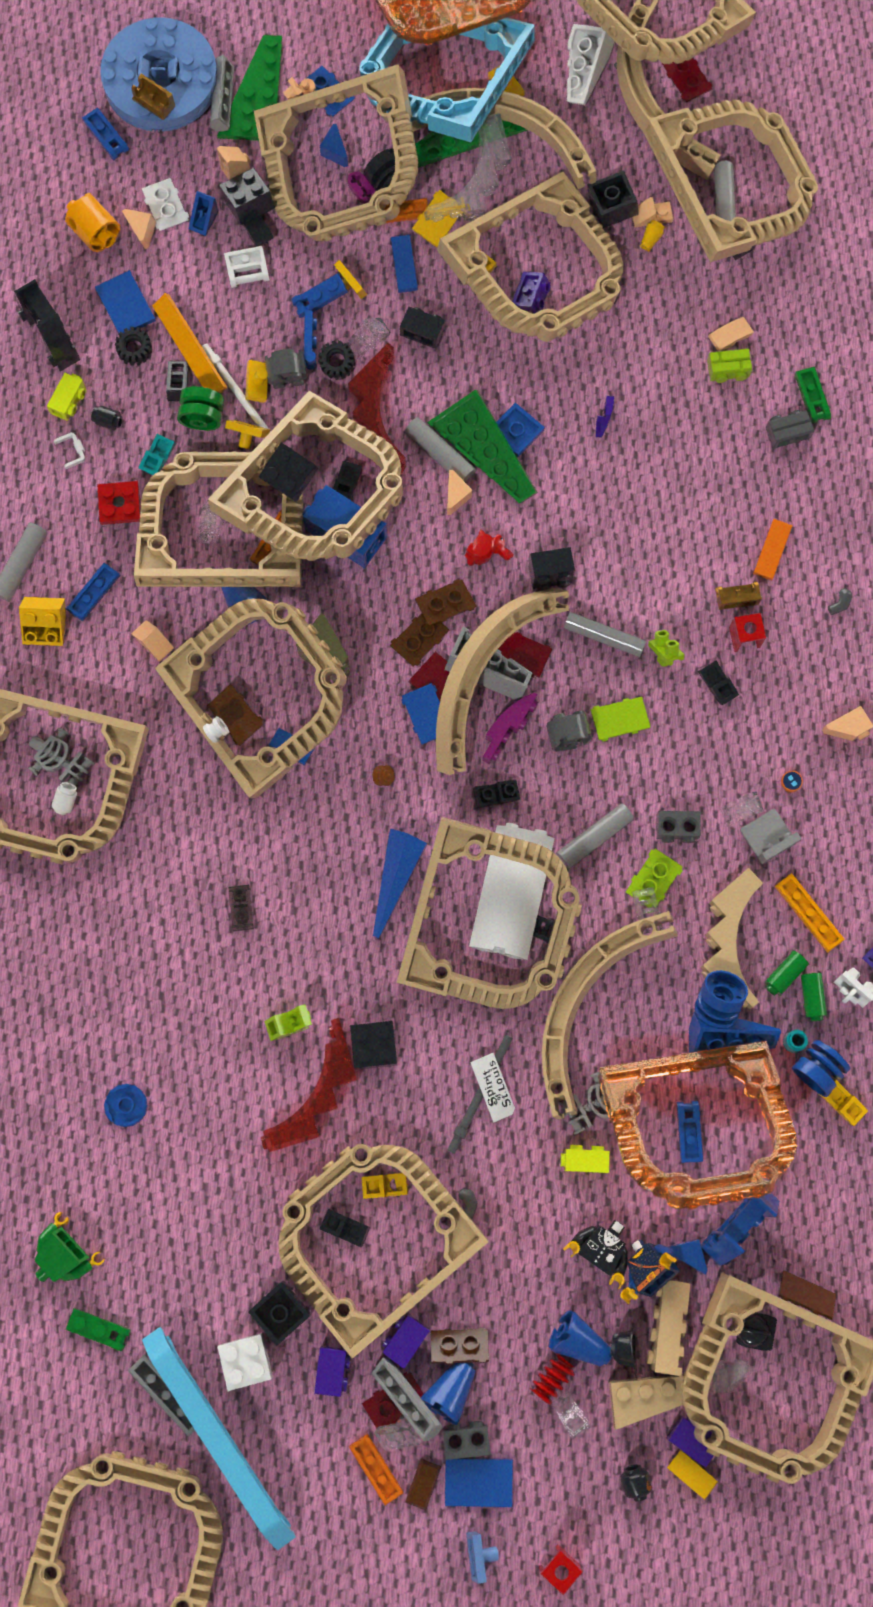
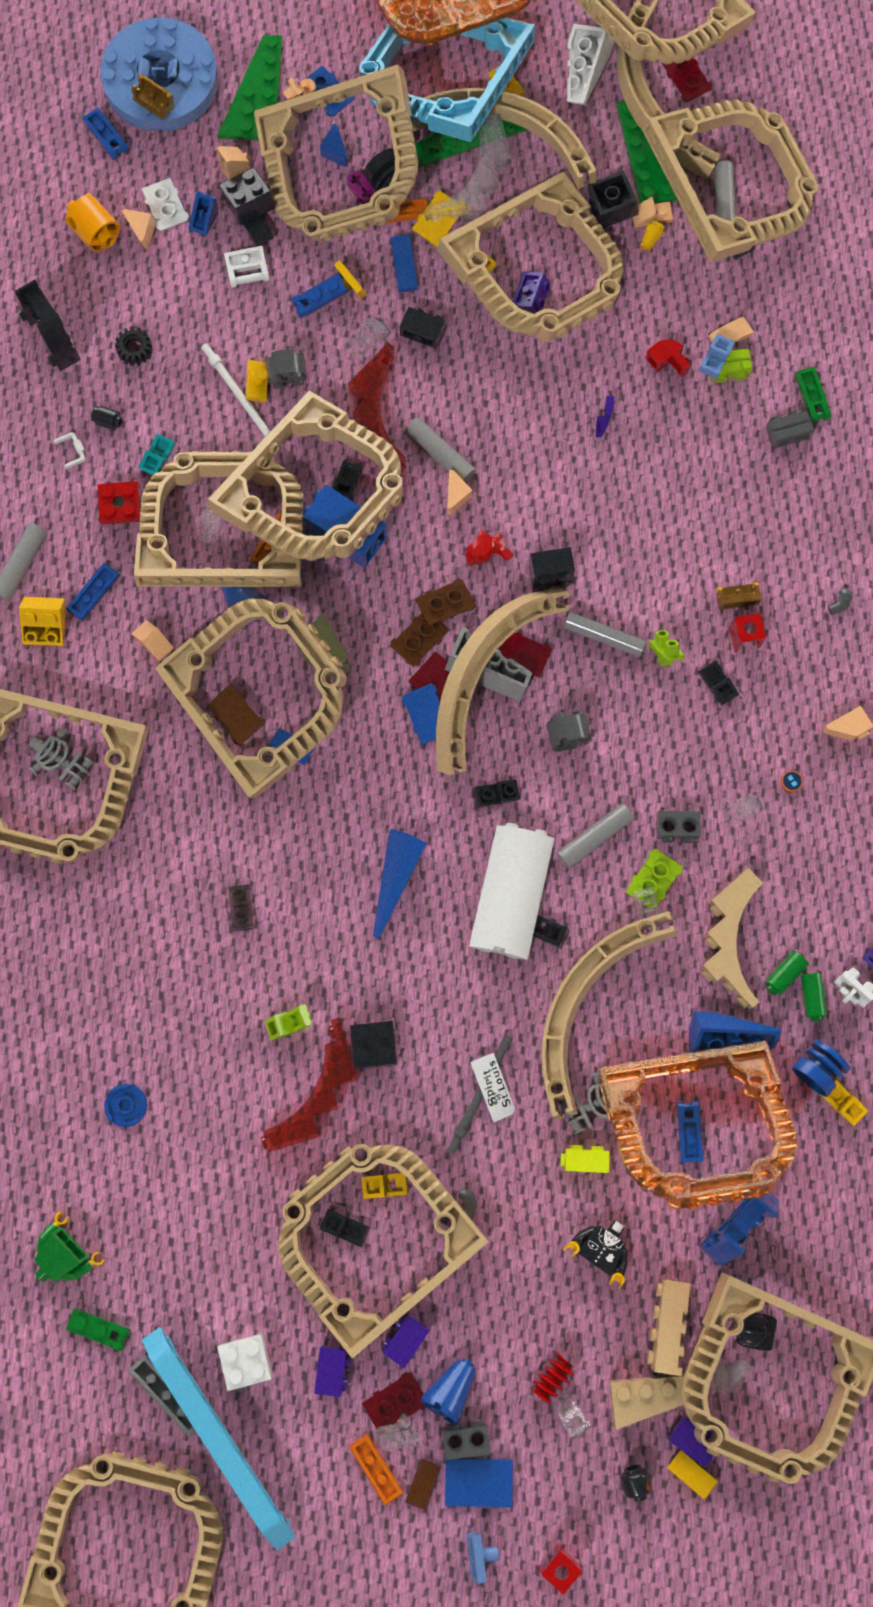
neon yellow brick [47,373,86,421] -> none
white brick [51,782,77,815] -> none
blue tile [95,270,156,334] -> none
light orange tile [152,293,227,394] -> none
black slope [166,361,188,401] -> none
green wheel [177,386,224,431] -> none
white wheel [203,716,229,743] -> none
light grey brick [210,55,234,132] -> none
yellow tile [225,420,270,449] -> none
black brick [248,1280,312,1346] -> none
black brick [258,442,319,502] -> none
blue plate [304,311,317,370] -> none
black tyre [318,340,356,380] -> none
light grey brick [371,1357,442,1441] -> none
dark orange wheel [372,765,395,786] -> none
tan arch [397,817,582,1009] -> none
green wing [427,390,538,503] -> none
piece [430,1328,489,1364] -> none
magenta slope [482,693,539,765] -> none
blue plate [497,402,545,458] -> none
blue cone [548,1310,612,1367] -> none
lime piece [590,697,651,742] -> none
black piece [611,1326,638,1381] -> none
torso [620,1240,680,1304] -> none
blue slope [668,1239,708,1275] -> none
blue wheel [694,970,748,1028] -> none
light grey bracket [740,809,801,865] -> none
orange tile [753,519,792,581] -> none
light orange tile [774,873,845,953] -> none
reddish brown piece [778,1270,836,1320] -> none
teal brick [783,1030,808,1053] -> none
none -> green wing [616,101,697,204]
none -> red brick [645,339,691,377]
none -> medium blue slope [699,333,735,379]

